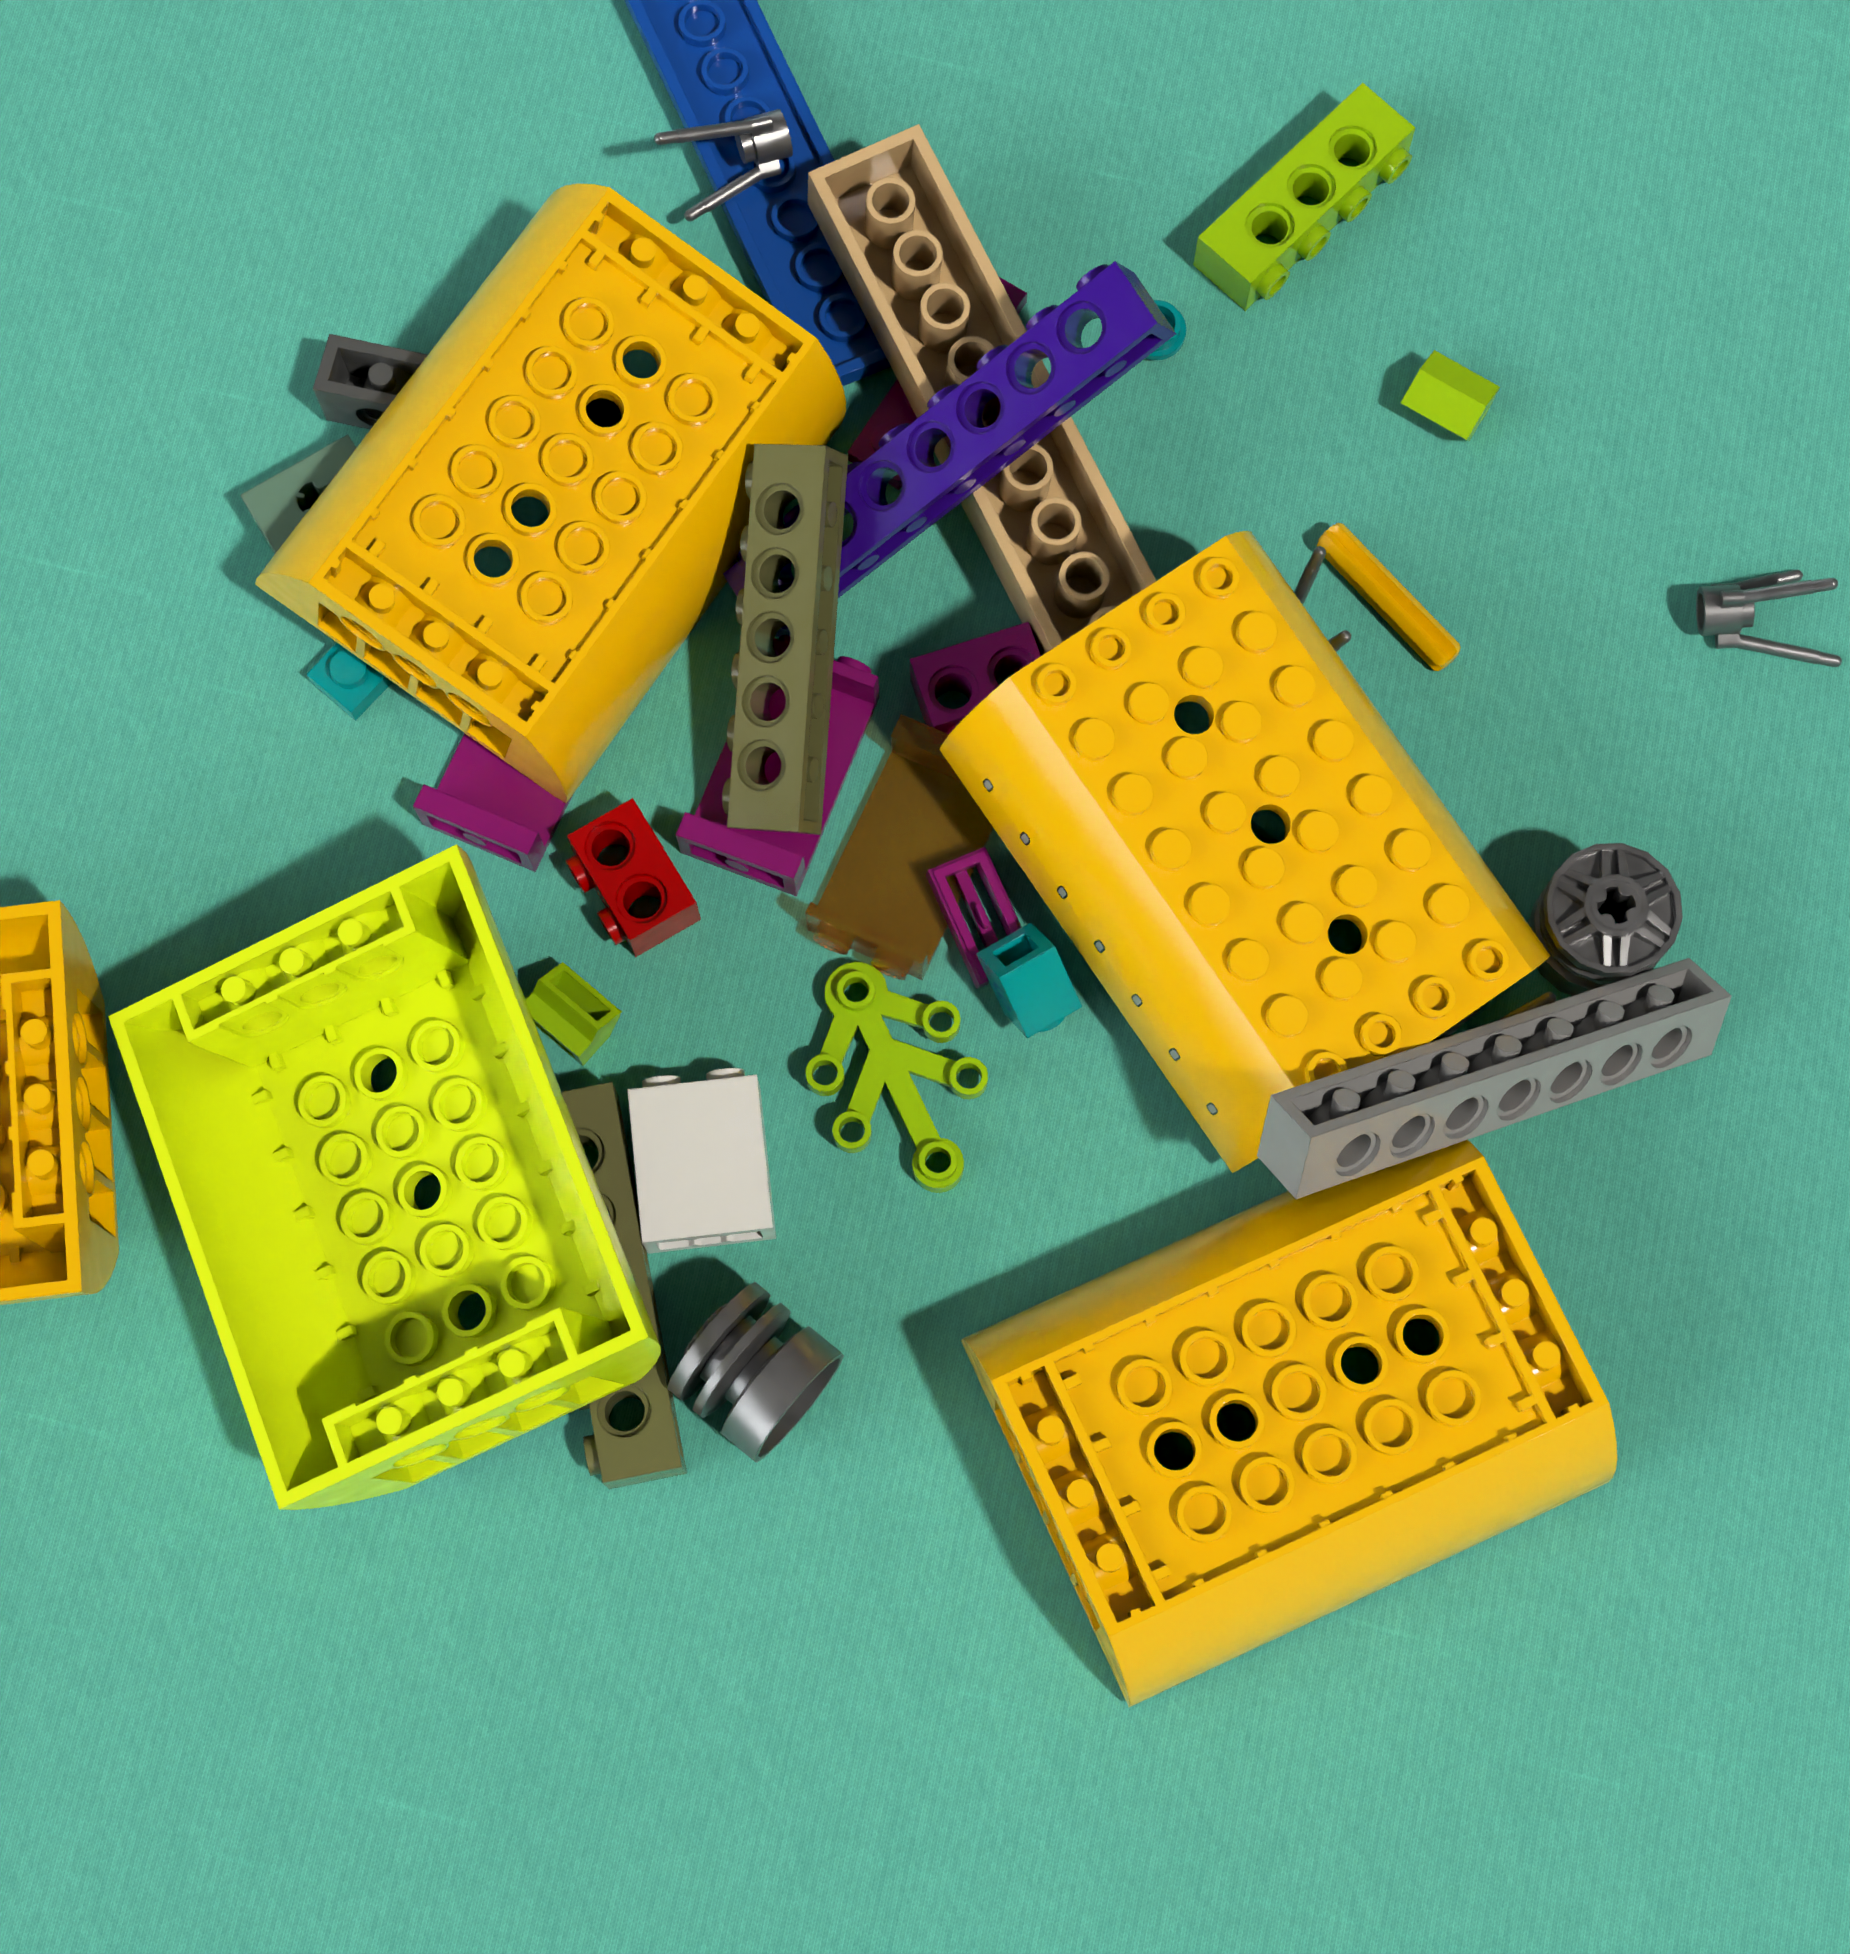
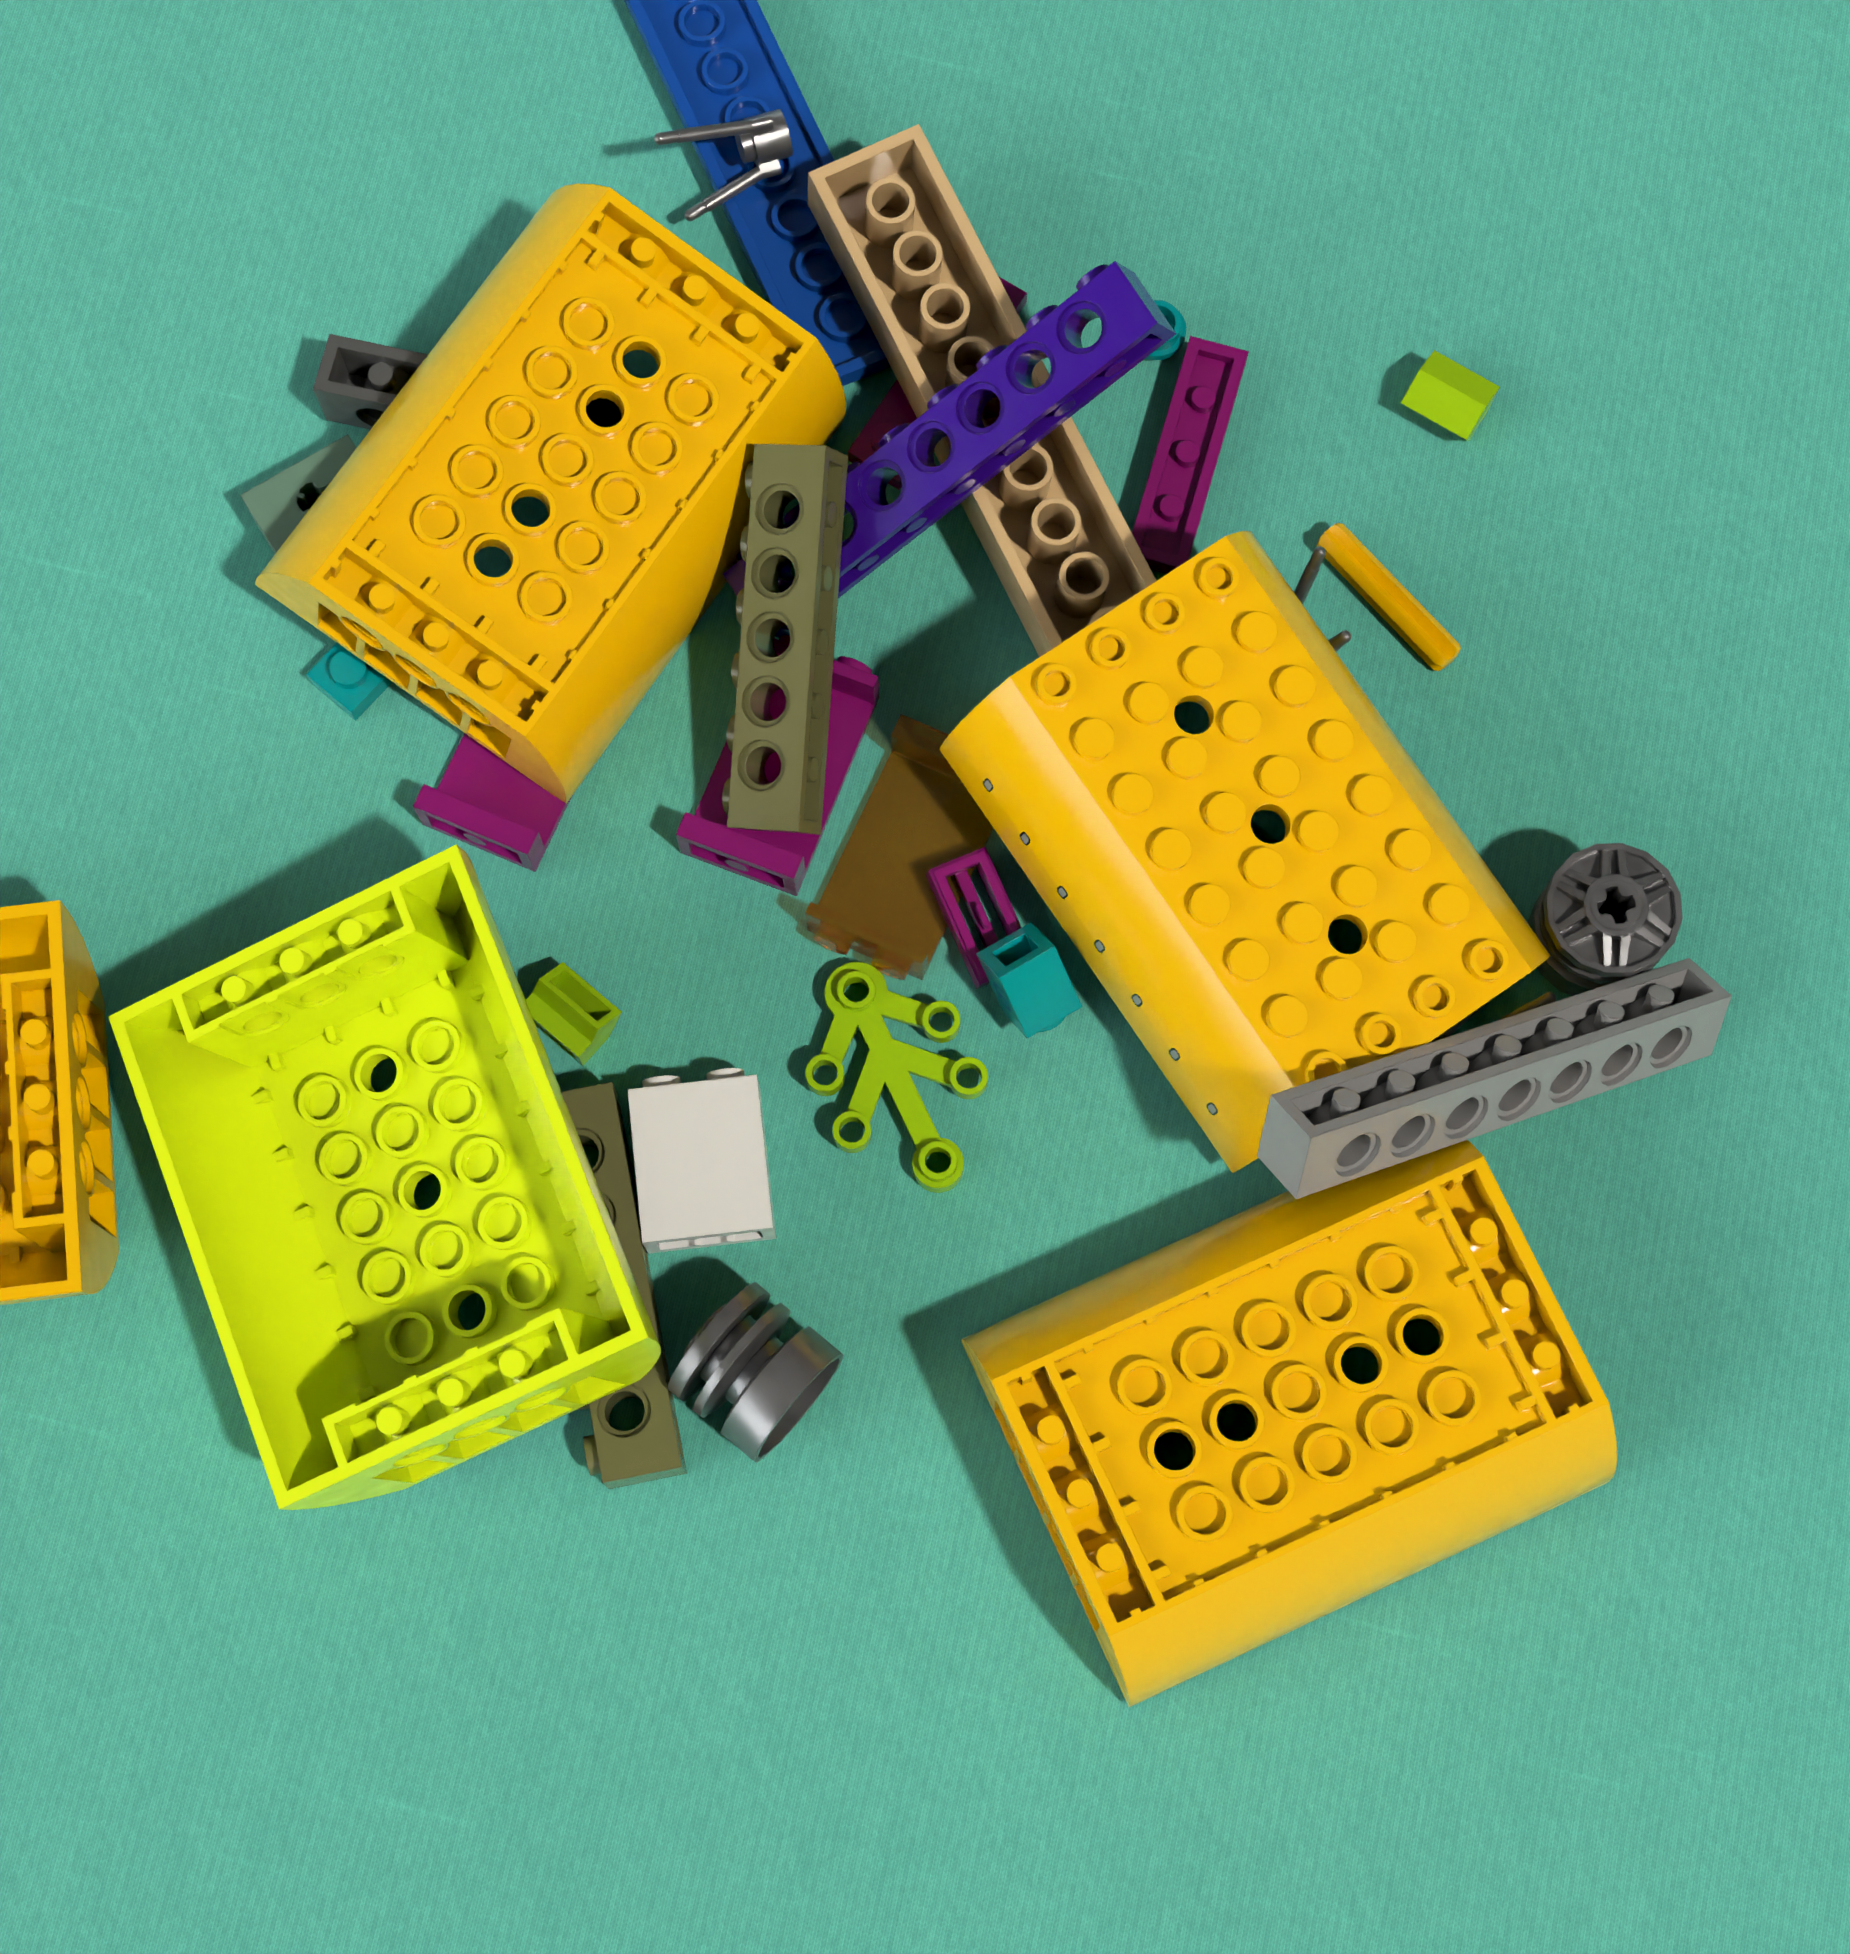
red brick [565,798,701,957] -> none
magenta brick [910,622,1041,747] -> none
lime brick [1193,83,1415,311] -> none
flat silver plant [1696,570,1842,667] -> none
none -> magenta plate [1132,336,1249,574]

